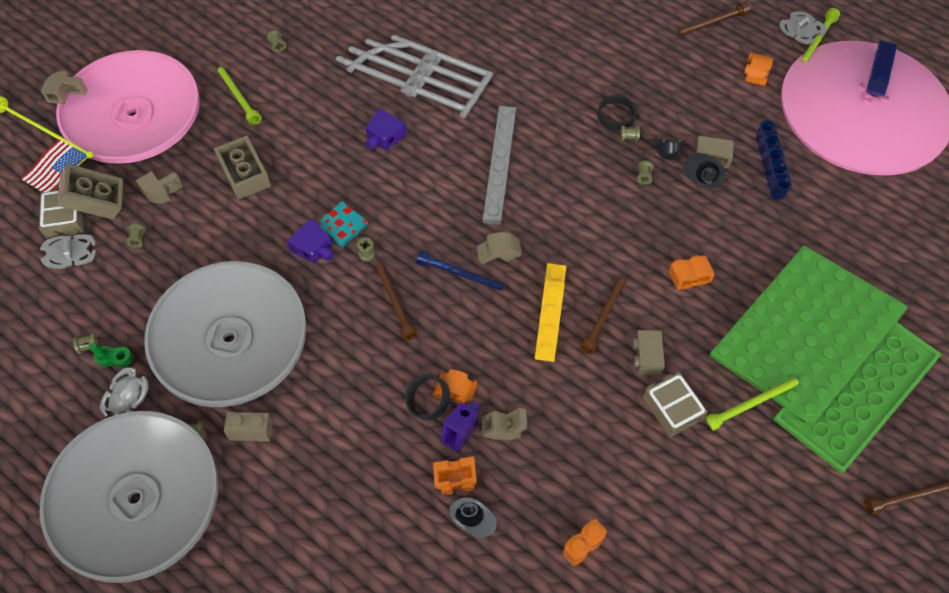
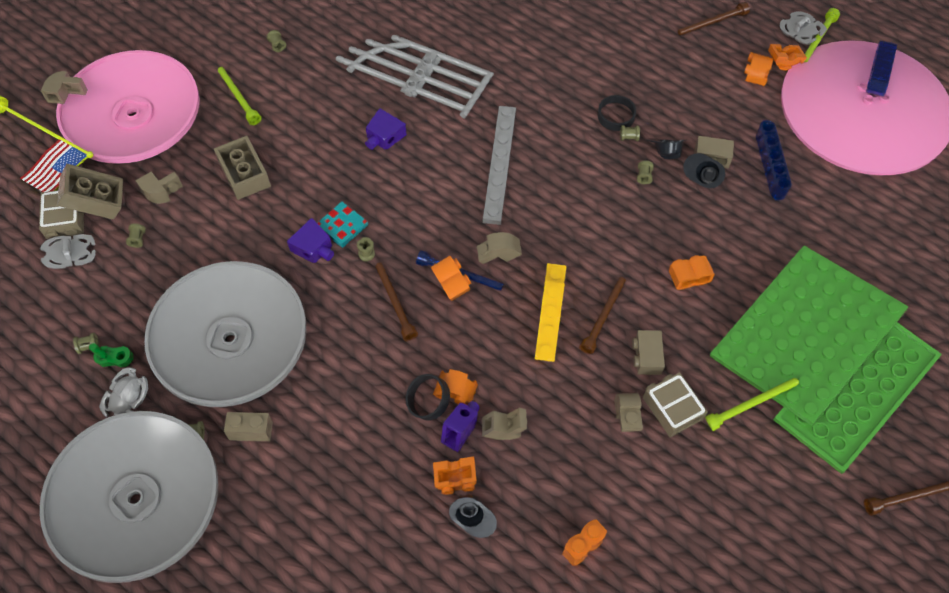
none -> orange brick [431,256,472,301]
none -> dark tan brick [614,393,643,432]
none -> orange cylinder [768,44,807,71]

